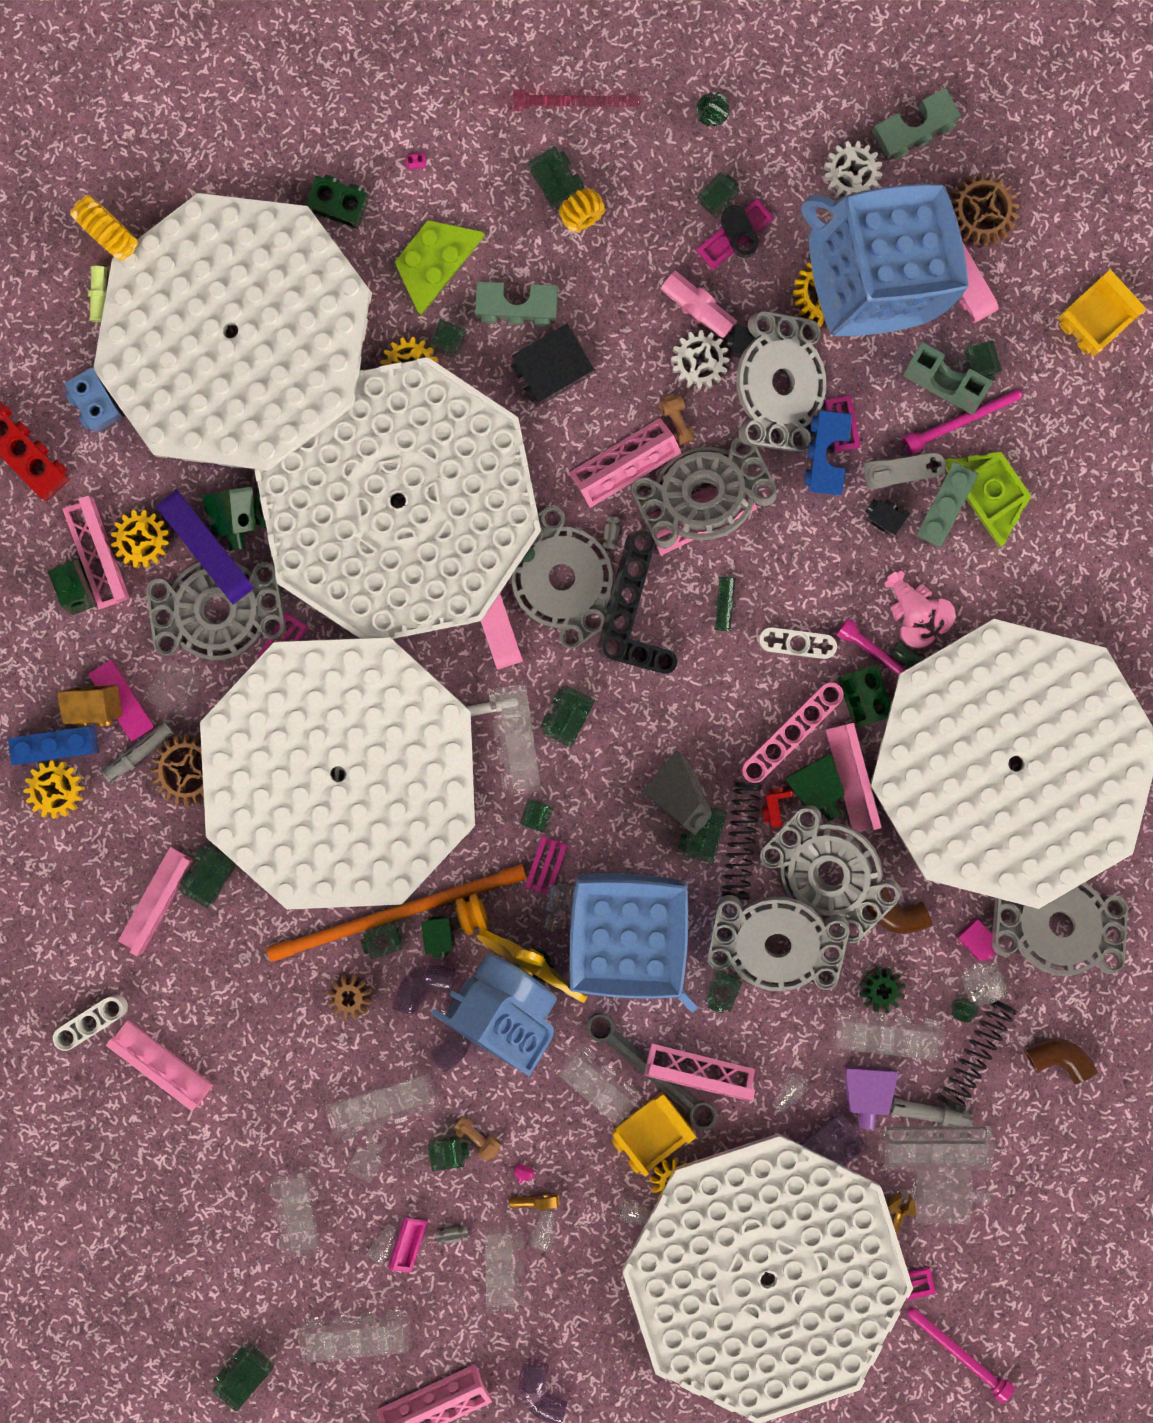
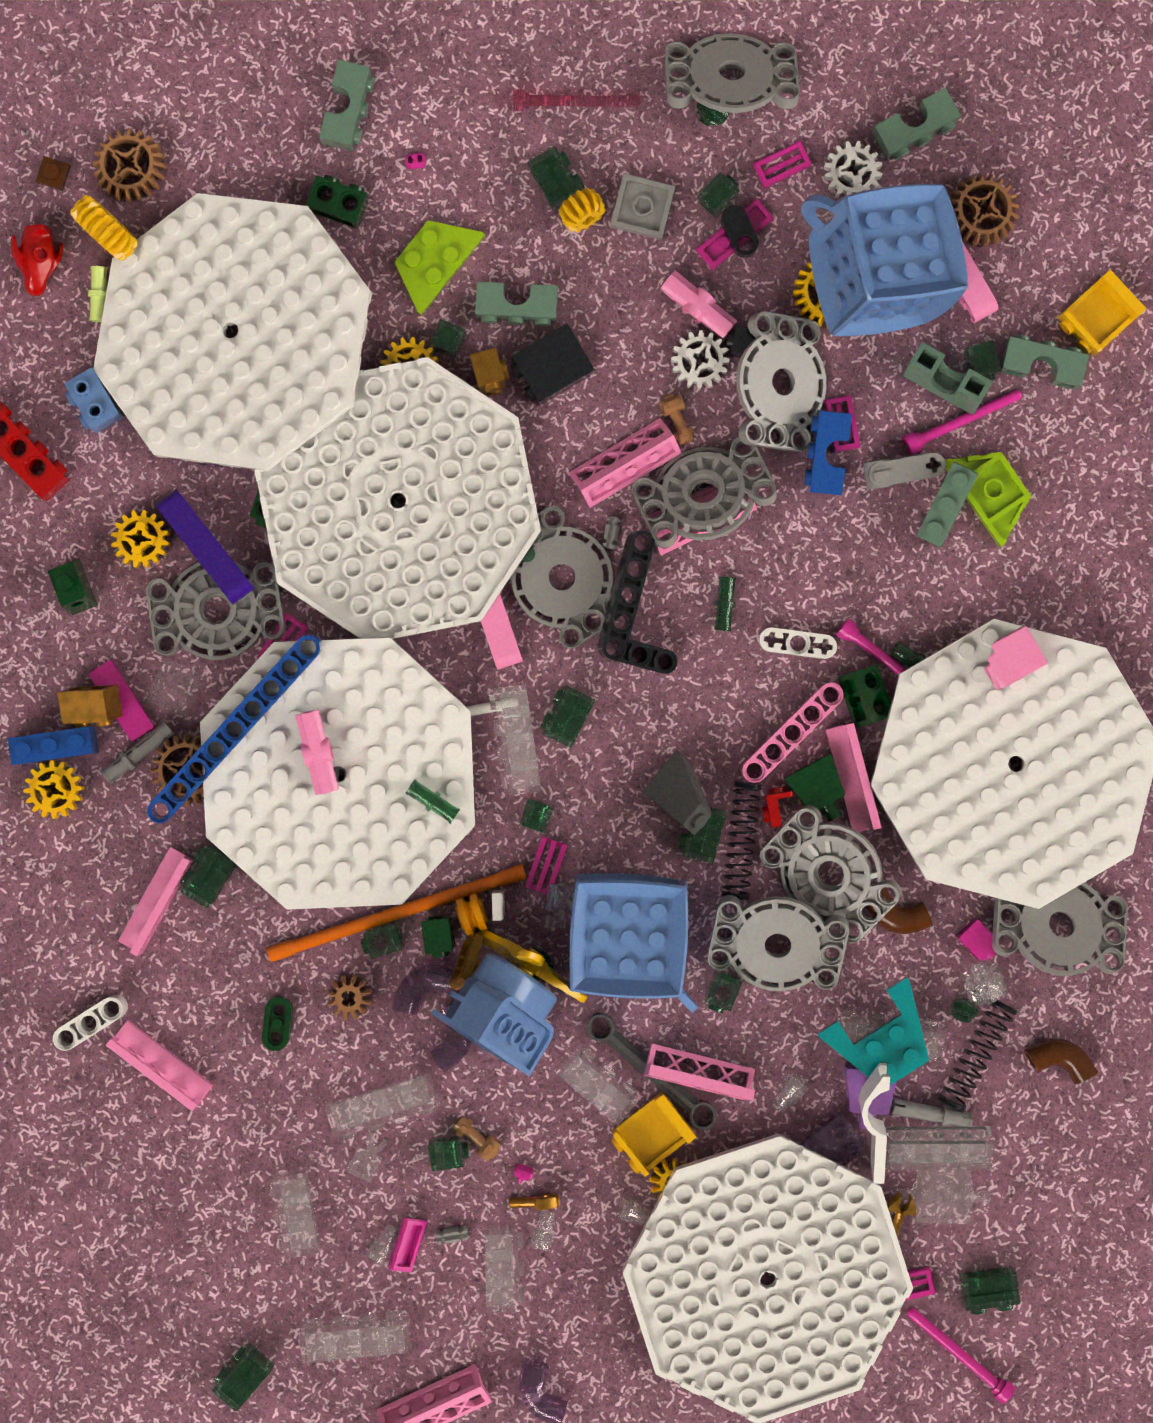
bright pink fence [63,496,130,610] -> none
dark green torso [202,487,256,551] -> none
dark green gear [859,967,905,1013] -> none
black brick [865,498,910,538] -> none
bright pink animal [884,570,956,649] -> none
none -> red animal [10,224,63,296]
none -> reddish brown plate [36,156,71,191]
none -> medium nougat gear [92,128,166,203]
none -> blue beam [147,634,322,823]
none -> dark green plate [262,996,293,1051]
none -> bright pink piece [295,709,339,795]
none -> sand green arch [319,59,375,151]
none -> clear green pin [405,779,460,824]
none -> pearl gold plate [449,932,484,991]
none -> pearl gold brick [470,348,510,397]
none -> white tile [492,890,505,921]
none -> light grey plate [610,173,675,240]
none -> light grey piece [664,33,800,113]
none -> dark pink tile [752,140,812,189]
none -> teal wing [817,976,930,1085]
none -> white piece [858,1063,890,1184]
none -> clear green brick [958,1267,1021,1315]
none -> bright pink piece [984,626,1048,690]
none -> sand green arch [998,334,1089,390]

